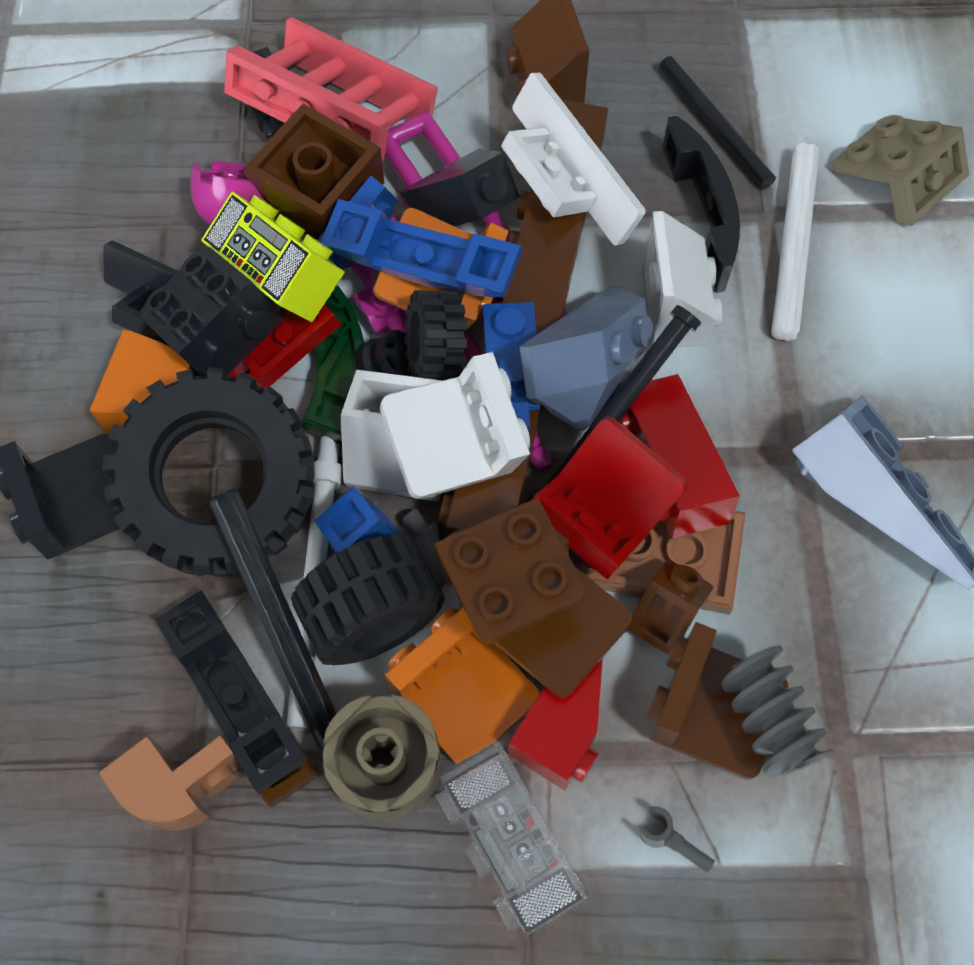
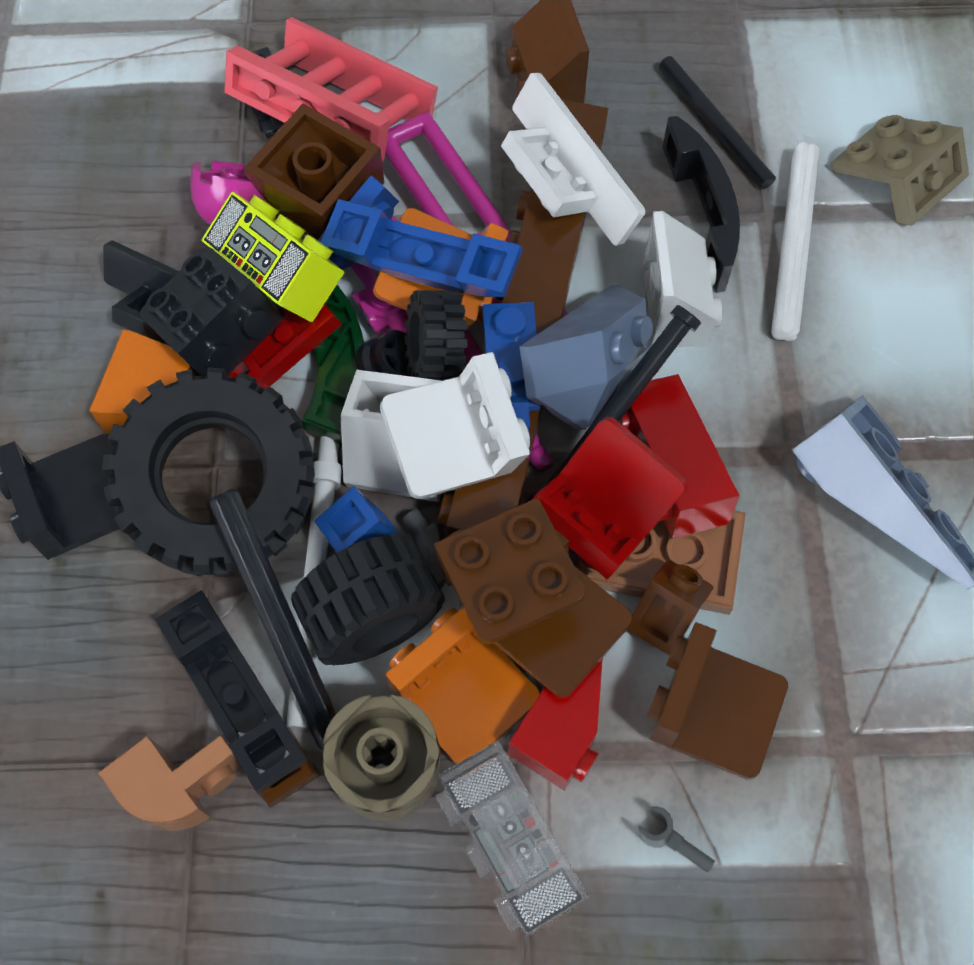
black slope [399,148,520,226] -> none
dark grey piece [721,645,835,776] -> none

